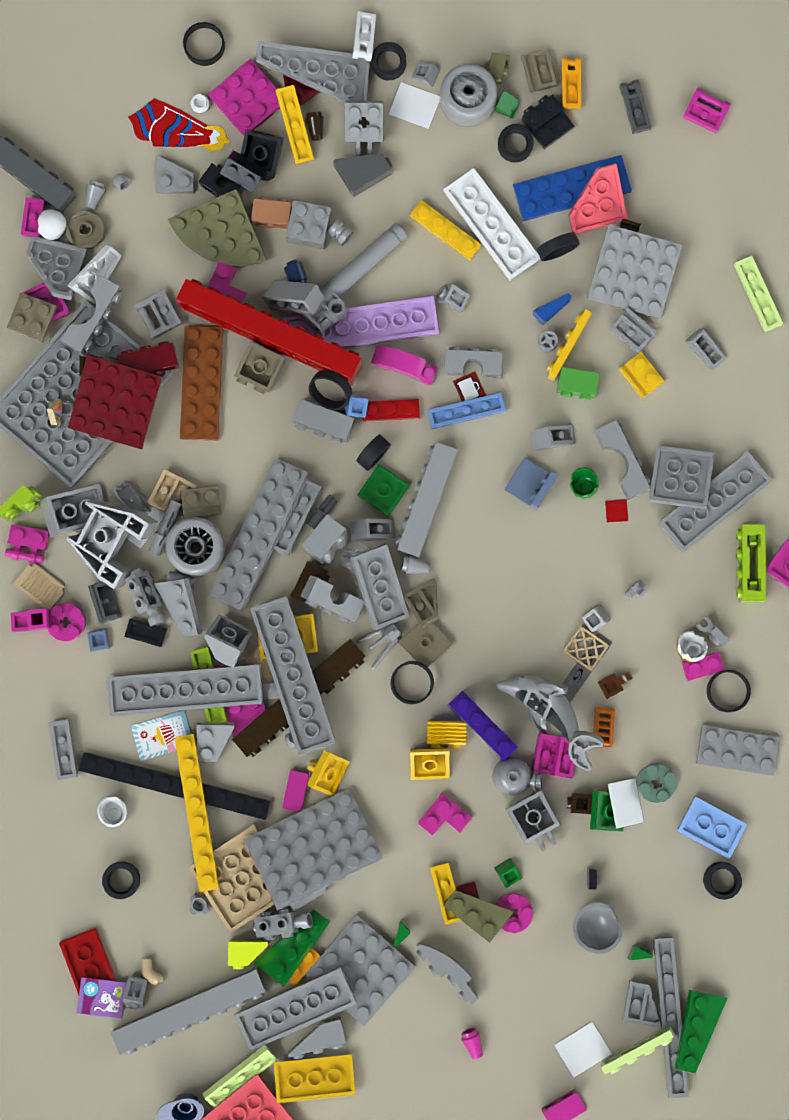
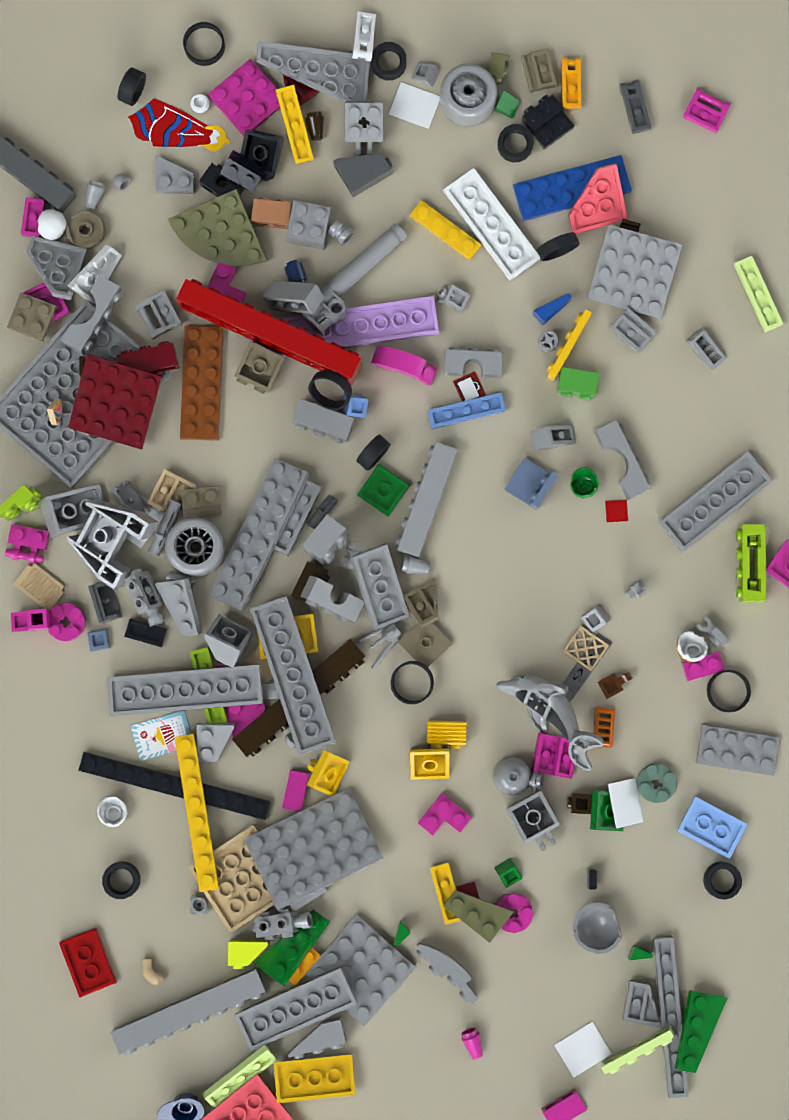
light grey plate [49,719,78,780] -> none
sticker [77,978,127,1018] -> none
light grey bracket [123,976,148,1010] -> none
light grey slope [350,519,395,541] -> none
red plate [363,399,420,422] -> none
dark purple arch [448,691,518,761] -> none
yellow plate [619,352,664,399] -> none
light grey plate [649,445,715,510] -> none
none -> black tyre [117,67,146,106]

